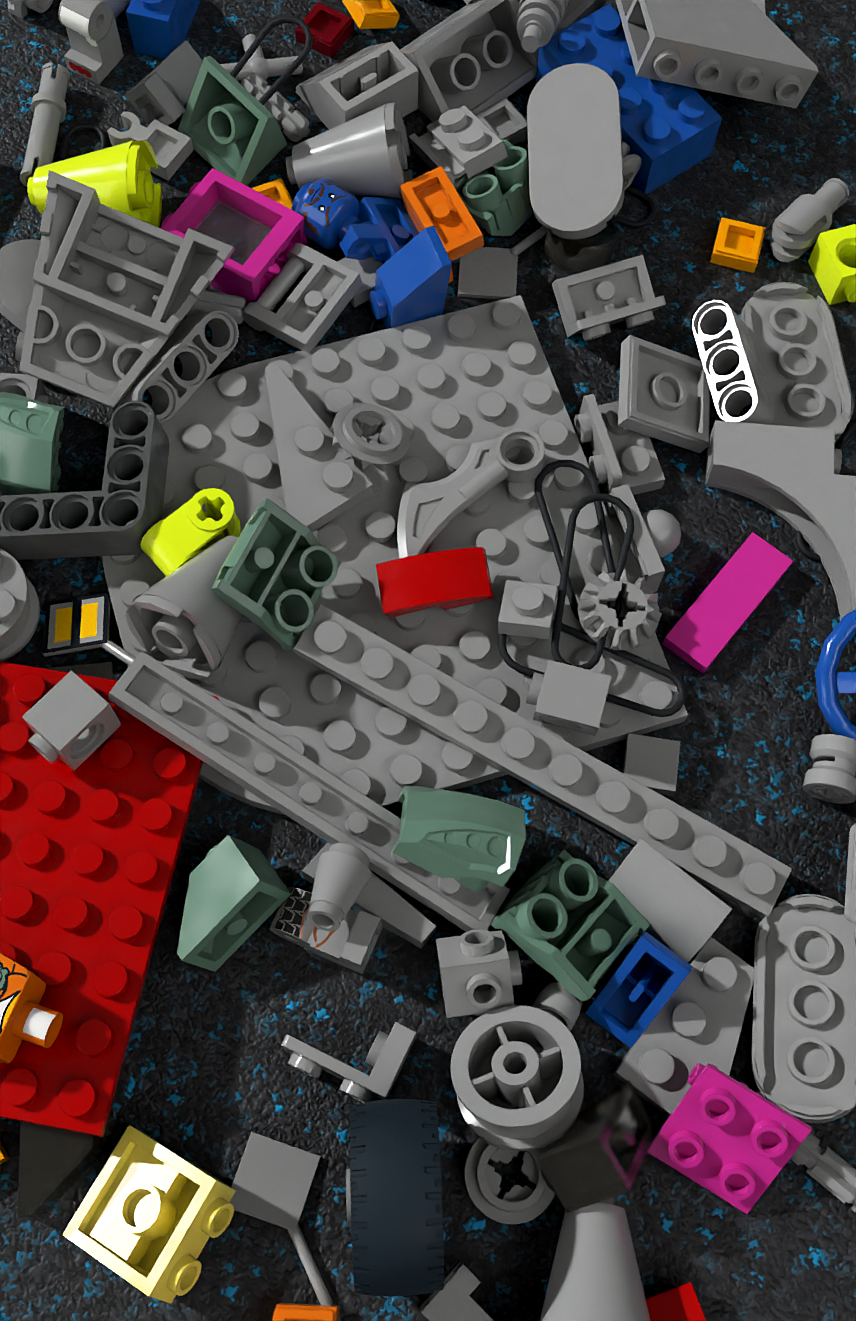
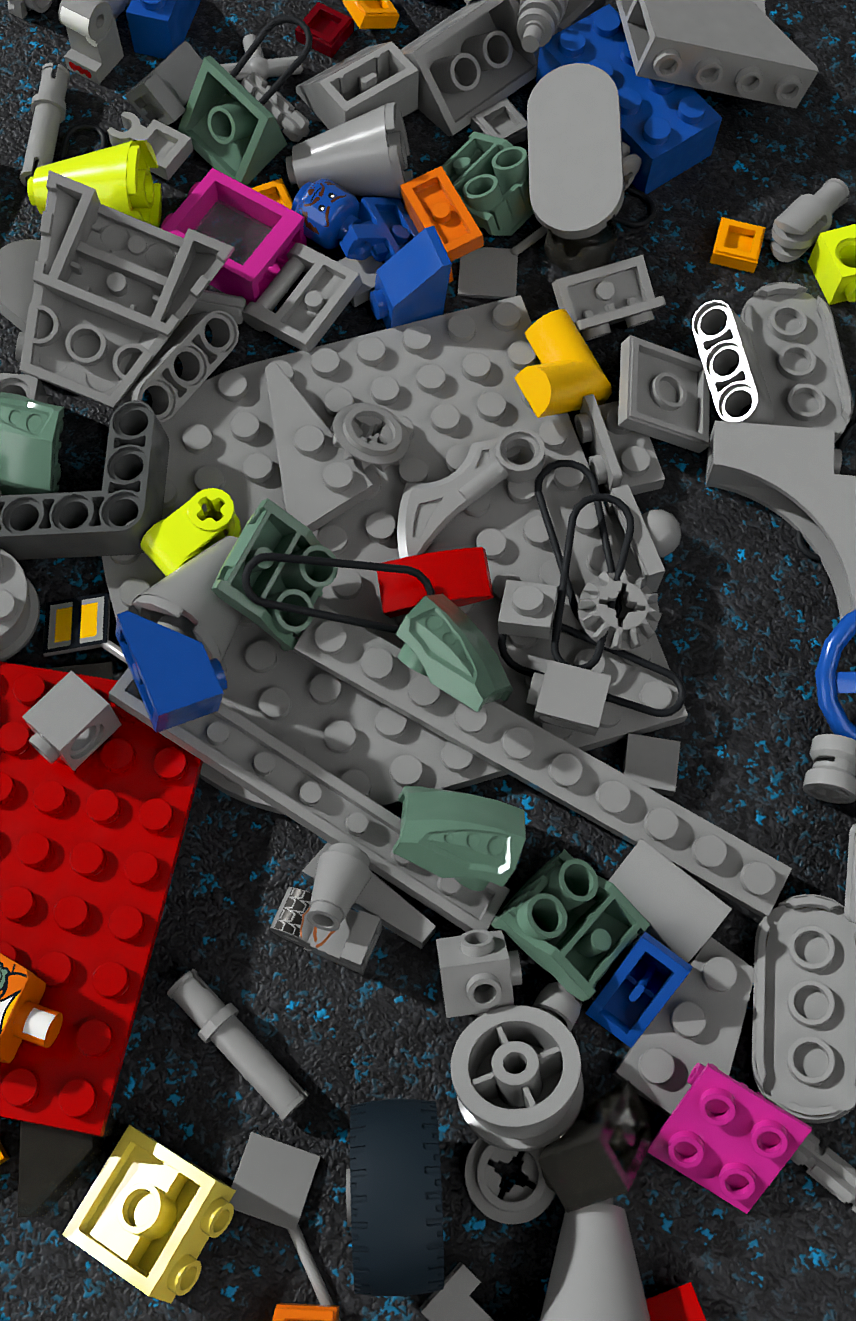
sand green slope [177,835,291,972] -> none
light grey bracket [281,1022,416,1103] -> none
light grey plate [409,105,508,187] -> none
dark pink tile [662,532,793,674] -> none
none -> blue slope [116,611,227,733]
none -> light grey pin [167,969,310,1121]
none -> black piece [242,553,435,634]
none -> sand green slope [396,594,514,712]
none -> yellow brick [514,309,612,418]

